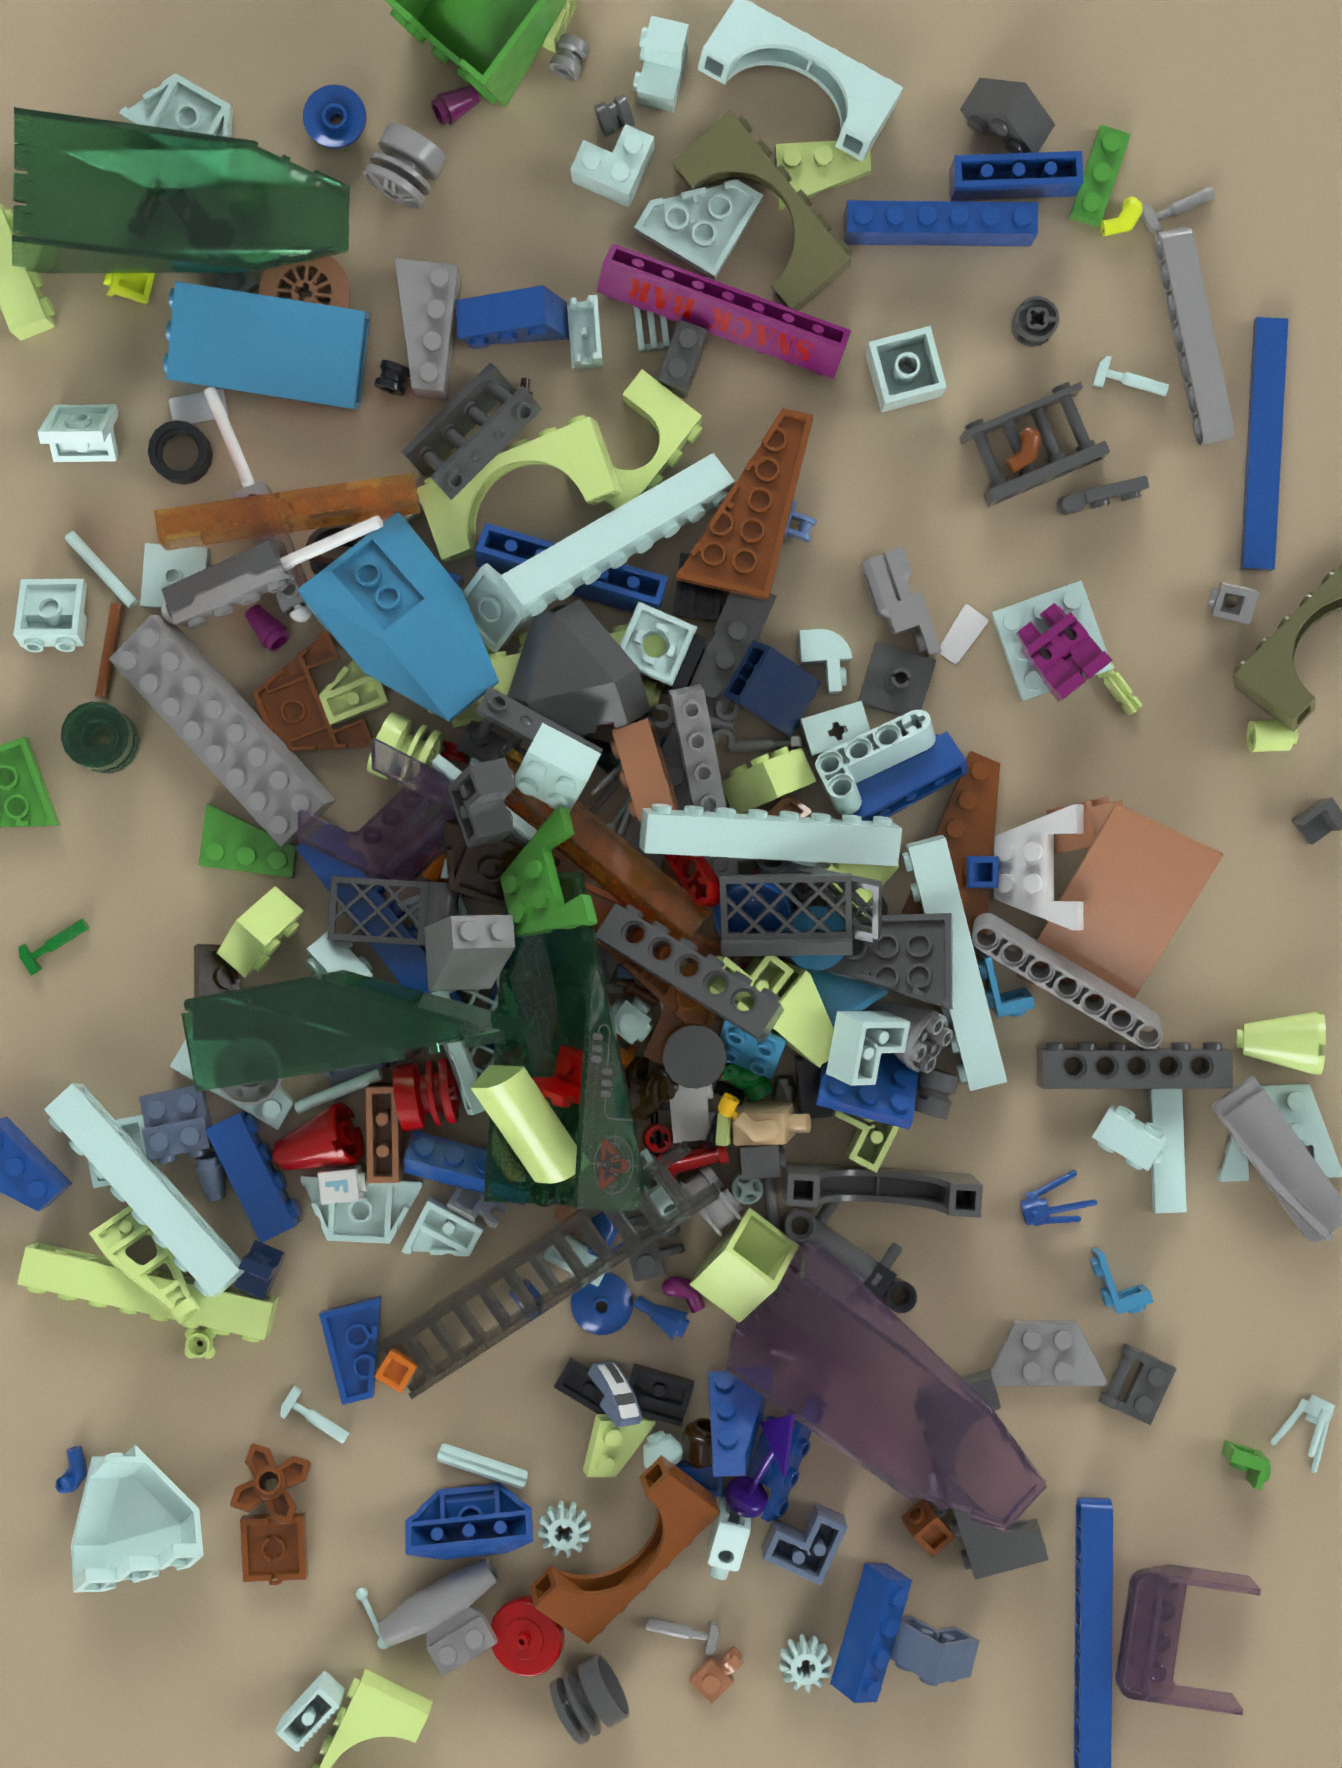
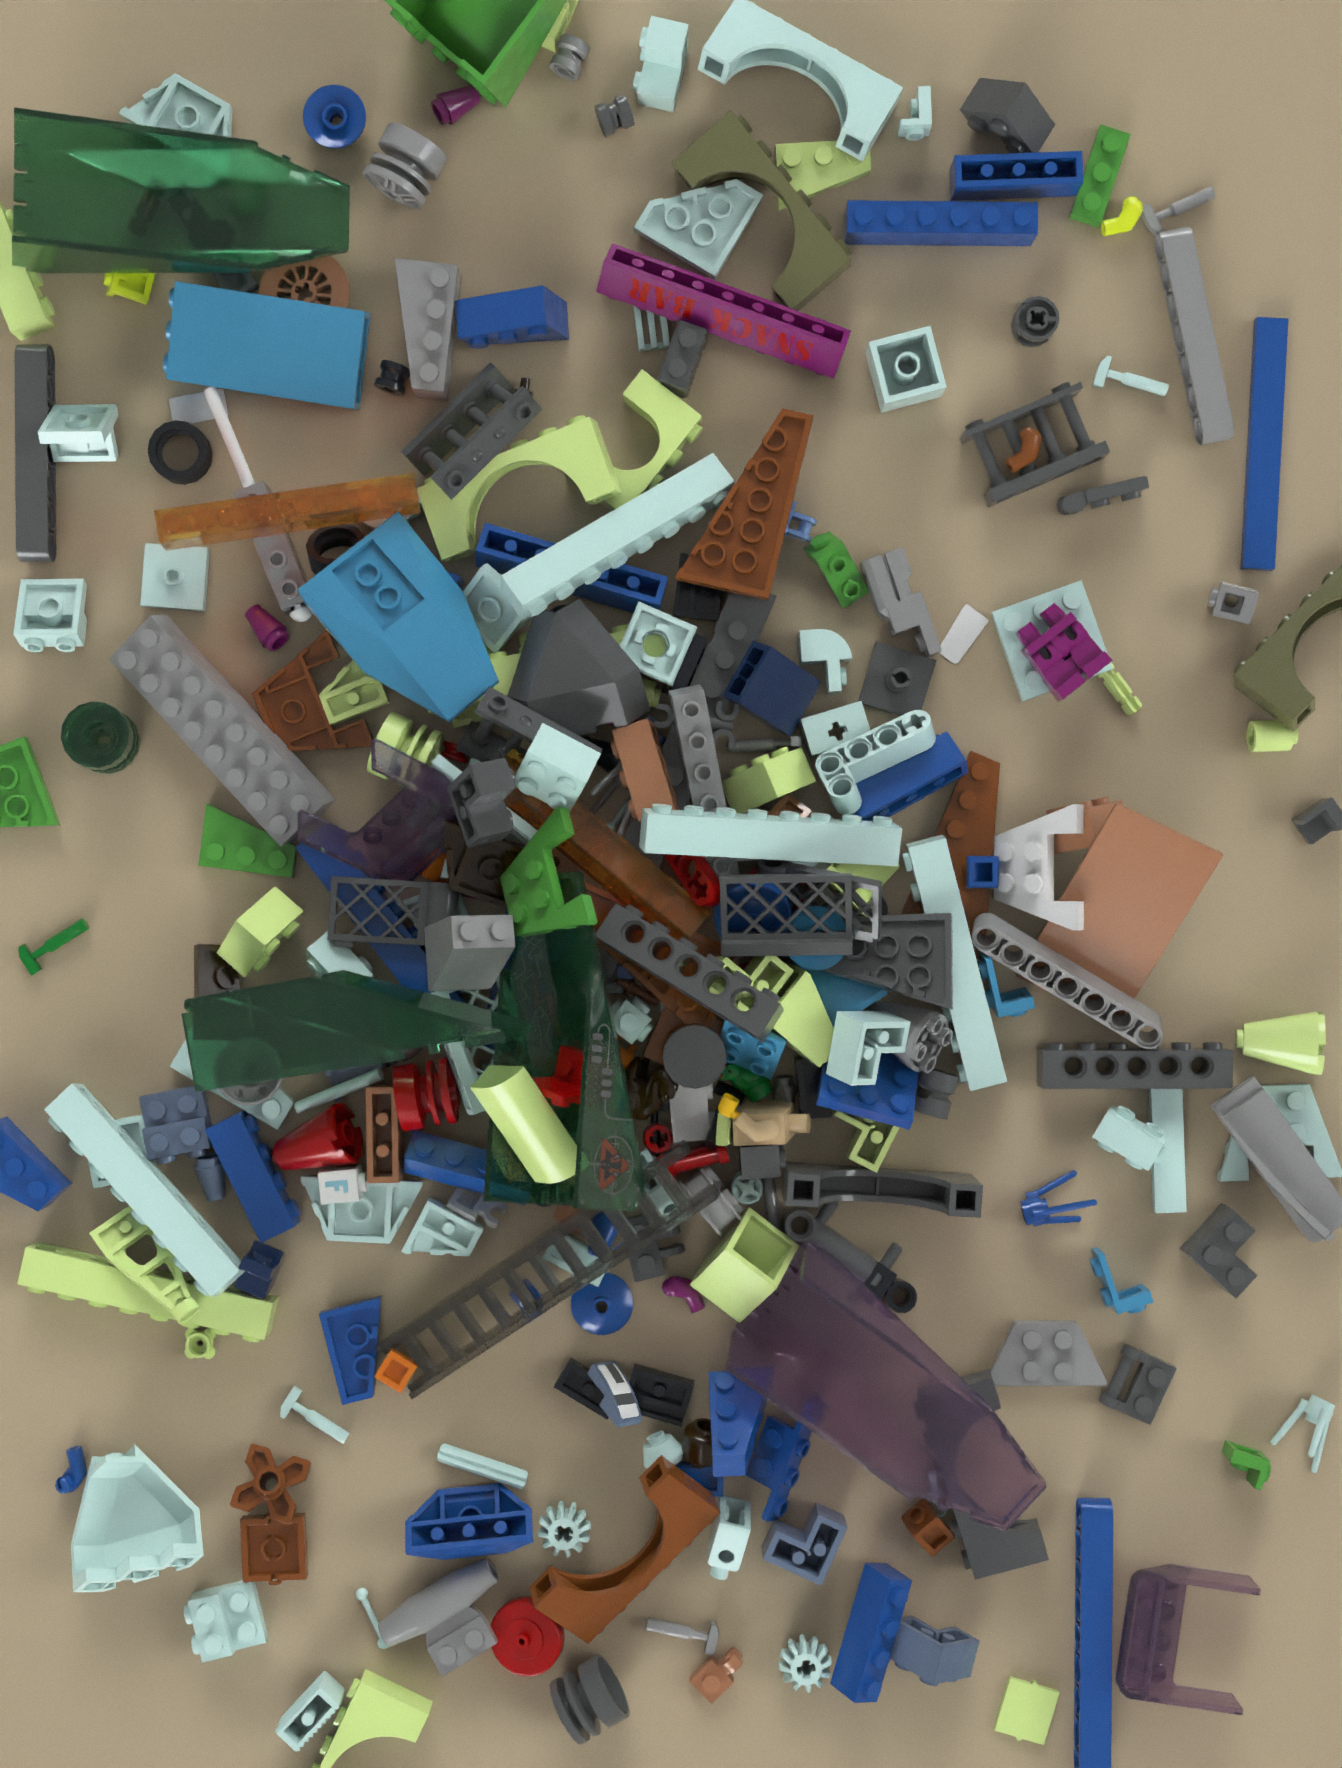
light aqua bar [65,531,138,609] -> none
dark orange bar [95,603,124,698] -> none
piece [161,515,383,629] -> none
light aqua hinge [567,295,603,370] -> none
light aqua brick [570,124,655,208] -> none
yellowish green wing [583,1414,656,1477] -> none
blue cone [633,1295,691,1340] -> none
dark purple piece [724,1414,795,1518] -> none
none -> dark grey beam [14,344,57,562]
none -> light aqua plate [184,1580,269,1663]
none -> bright green bracket [803,531,869,608]
none -> light aqua bracket [898,86,932,141]
none -> yellowish green piece [994,1676,1060,1745]
none -> dark grey brick [1179,1203,1258,1299]

